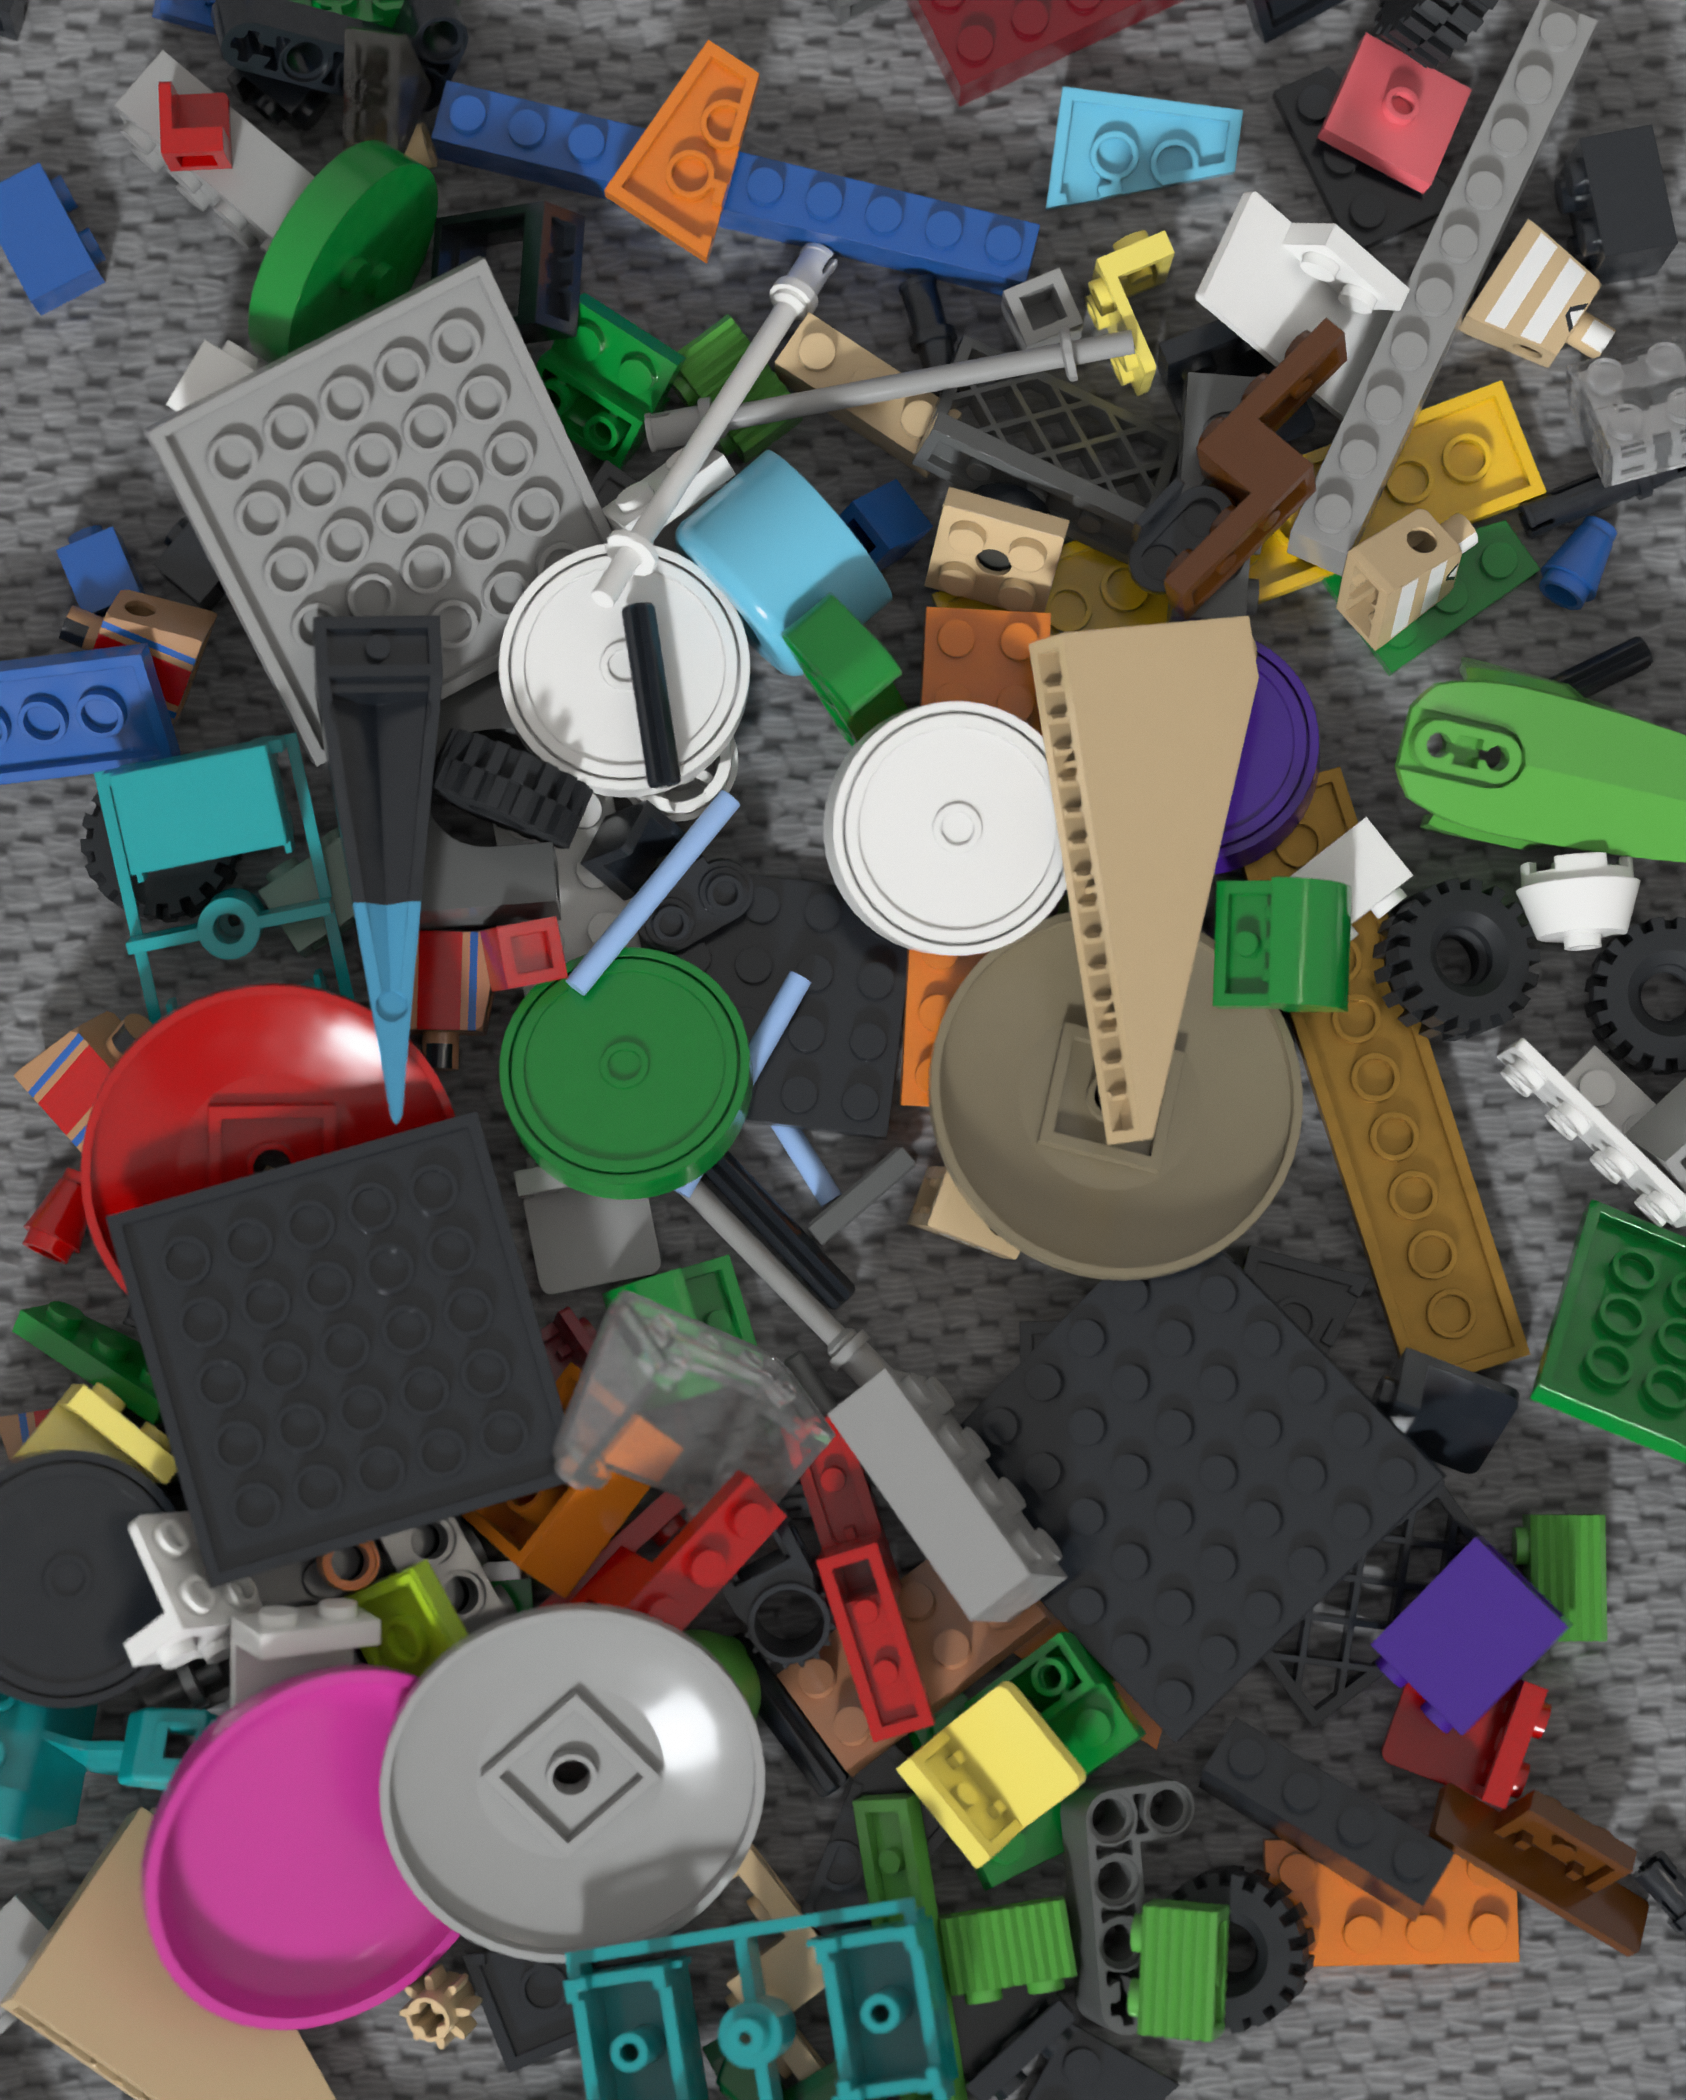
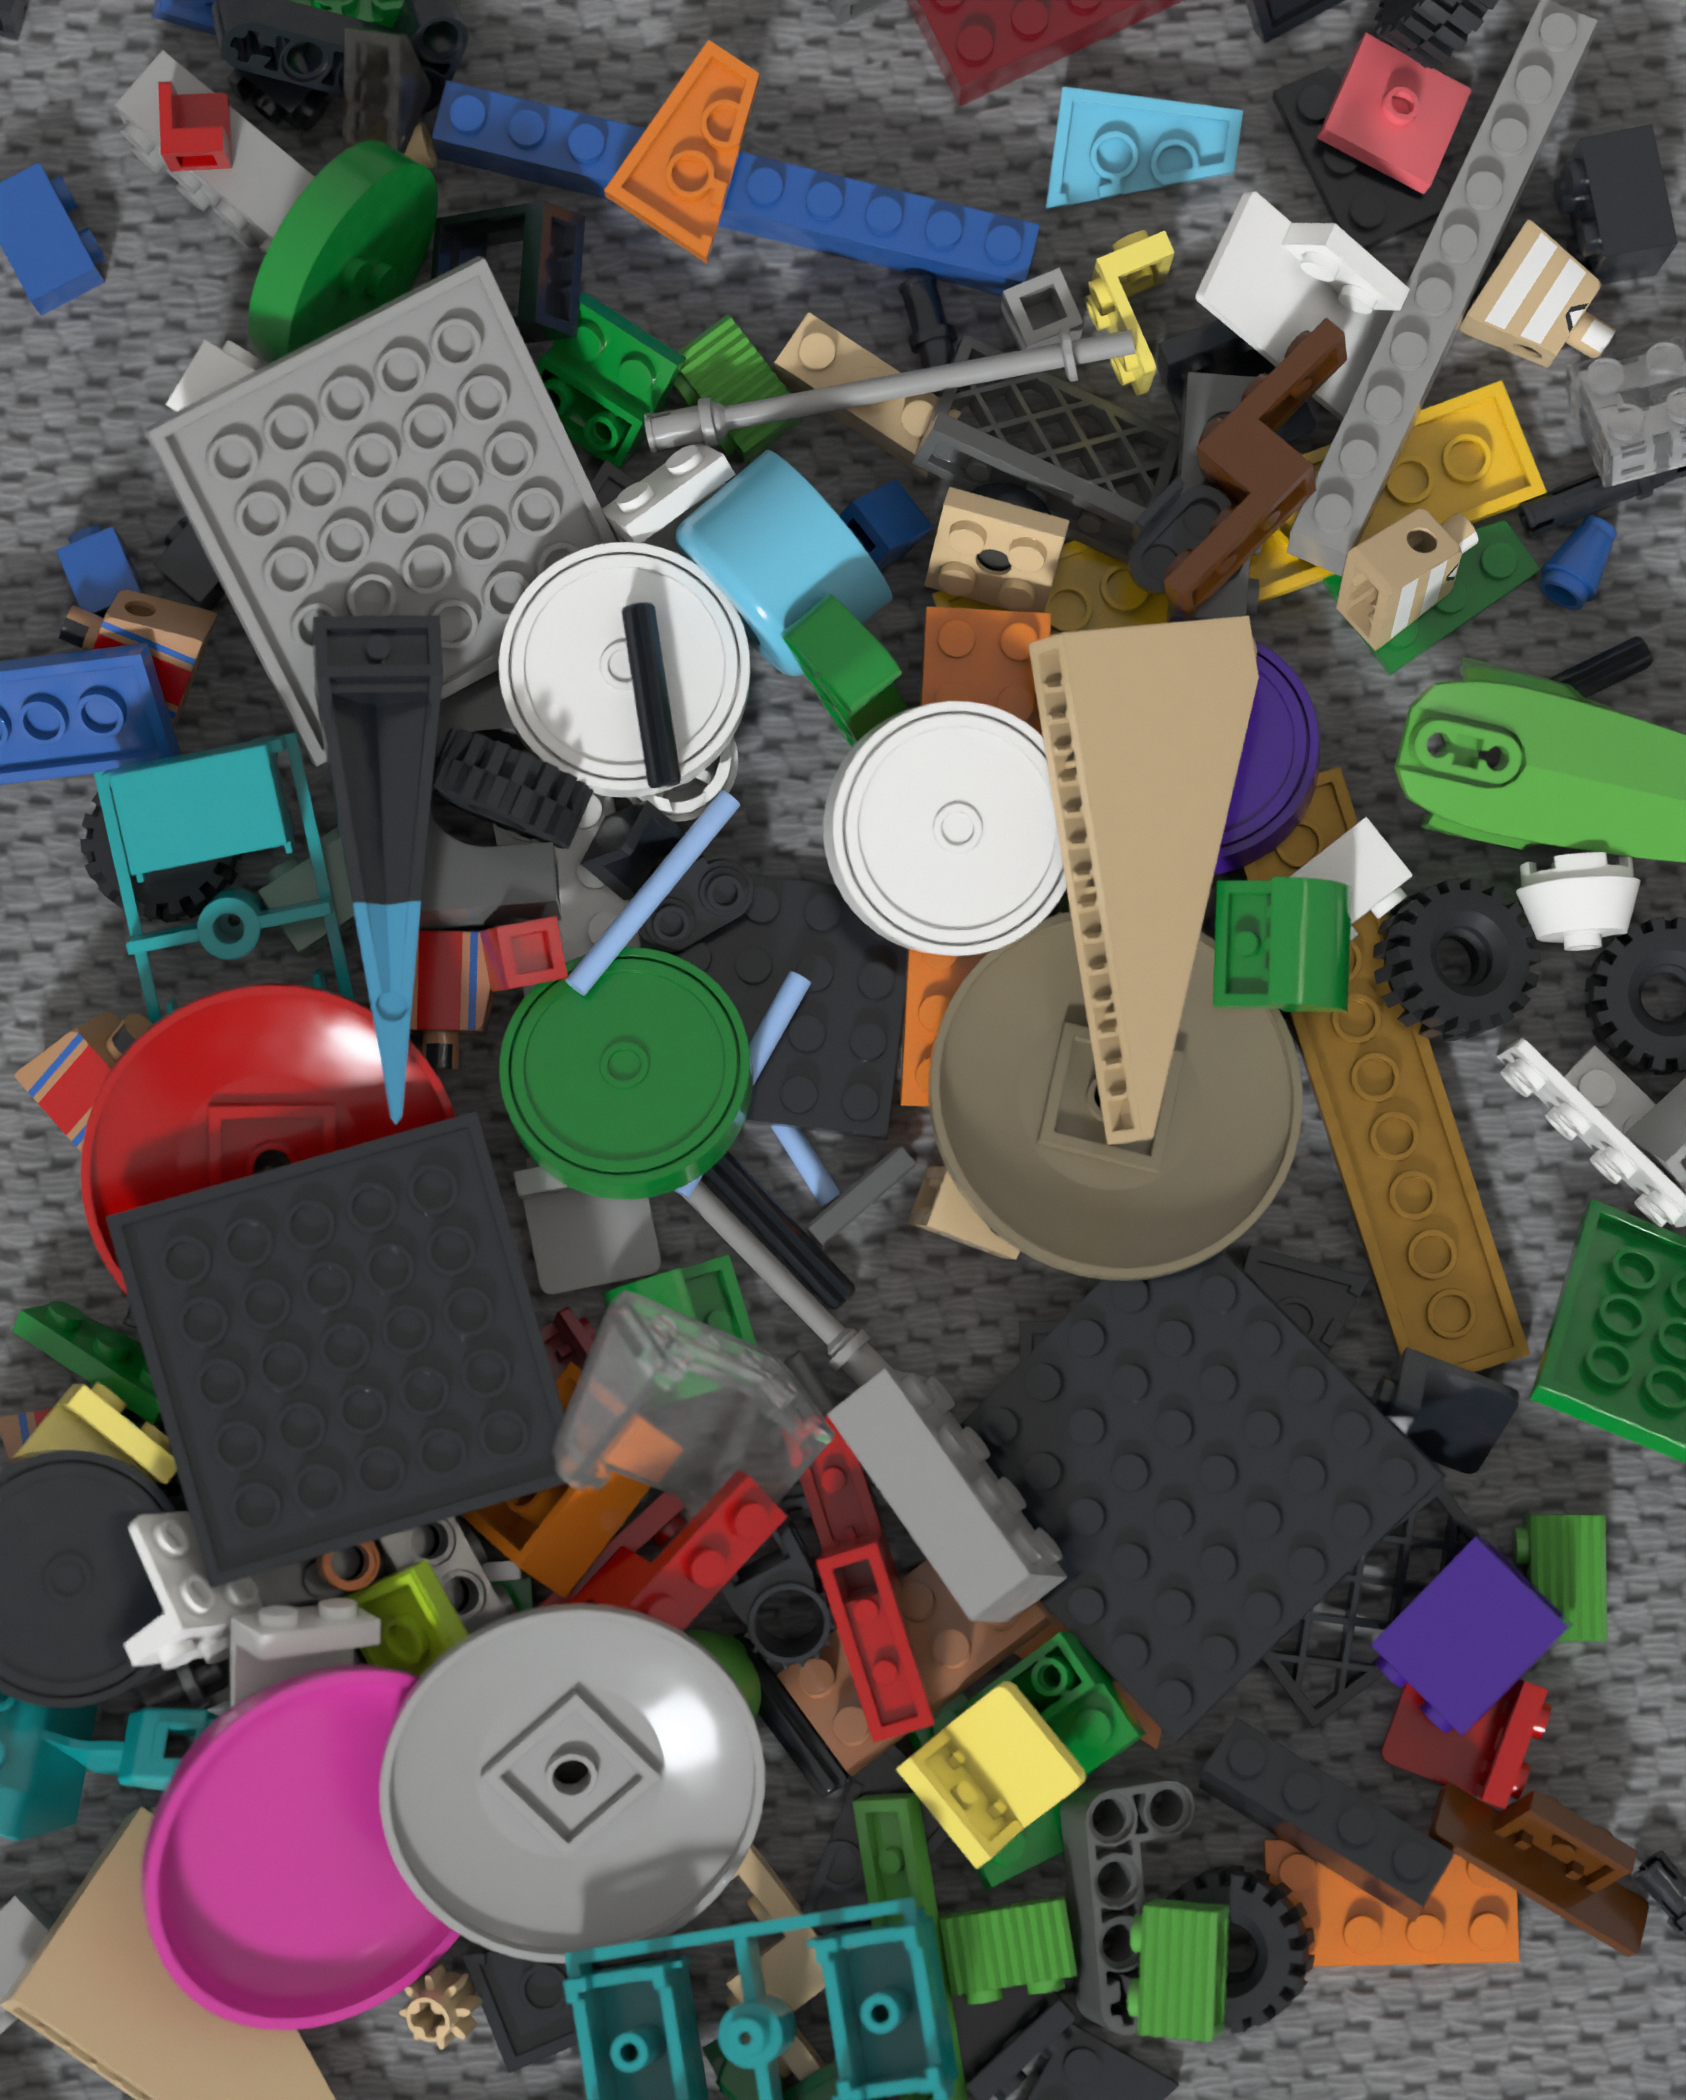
red cone [22,1168,88,1265] -> none
white bar [591,242,837,608] -> none

